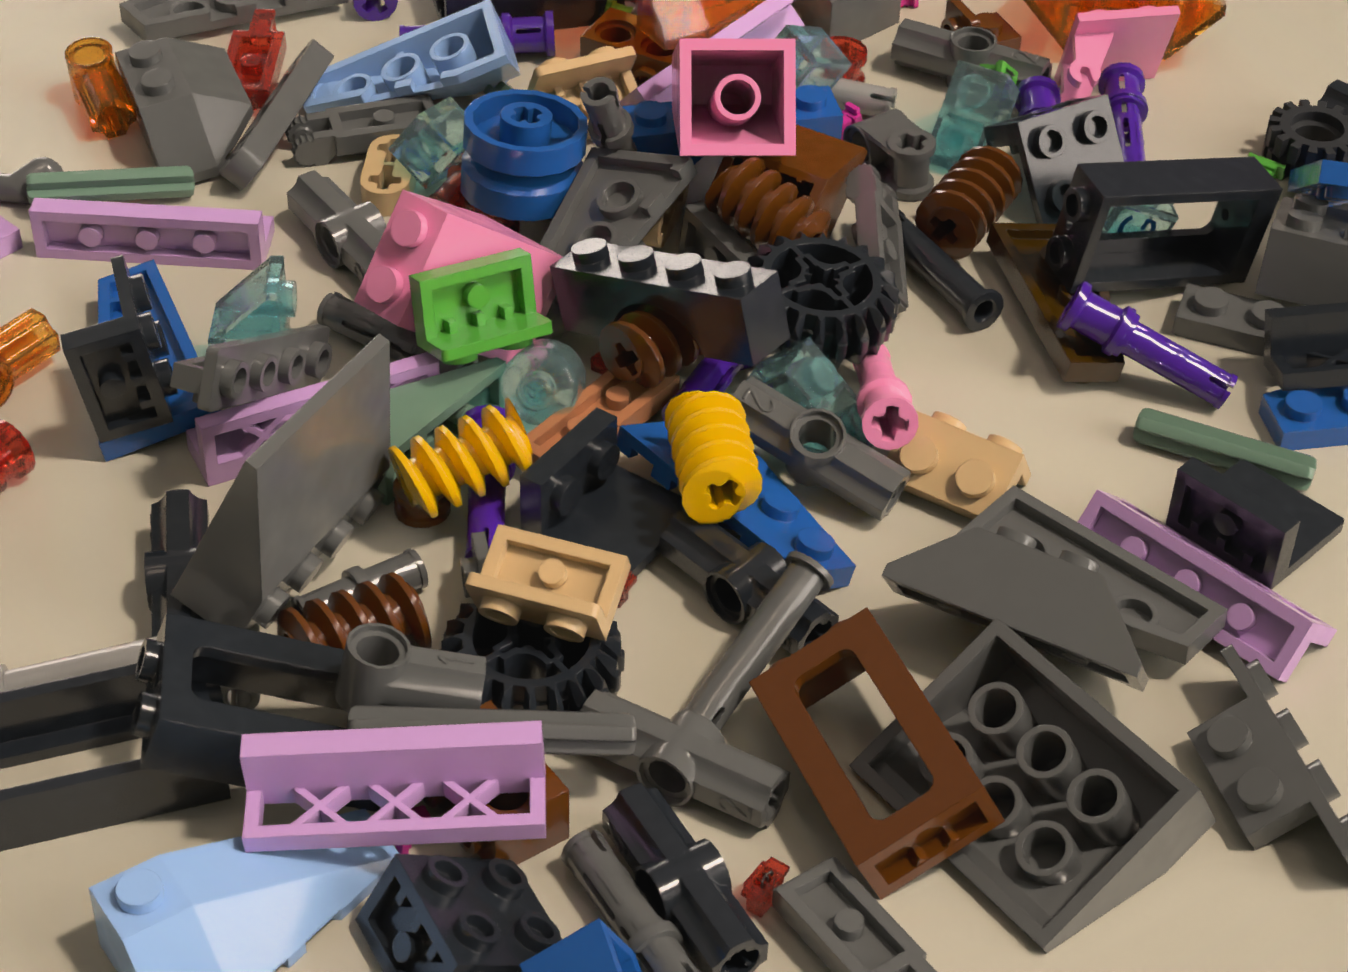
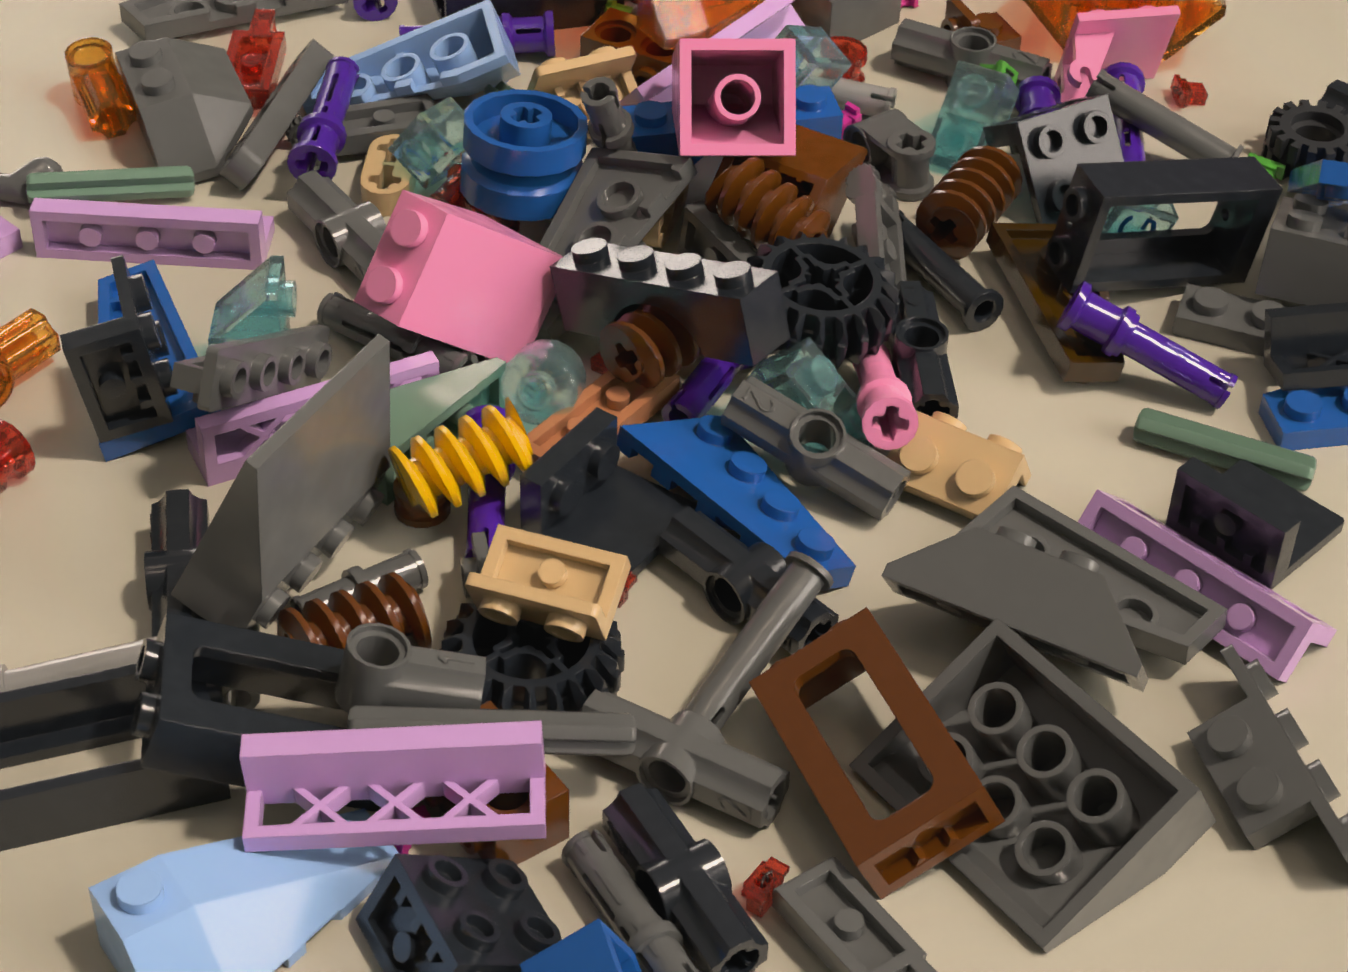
bright green bracket [409,248,553,365] -> none
yellow piece [665,390,763,524] -> none
none -> dark purple pin [287,56,360,180]
none -> black piece [888,281,959,419]
none -> dark grey pin [1085,68,1244,159]
none -> clear red piece [1170,74,1208,108]

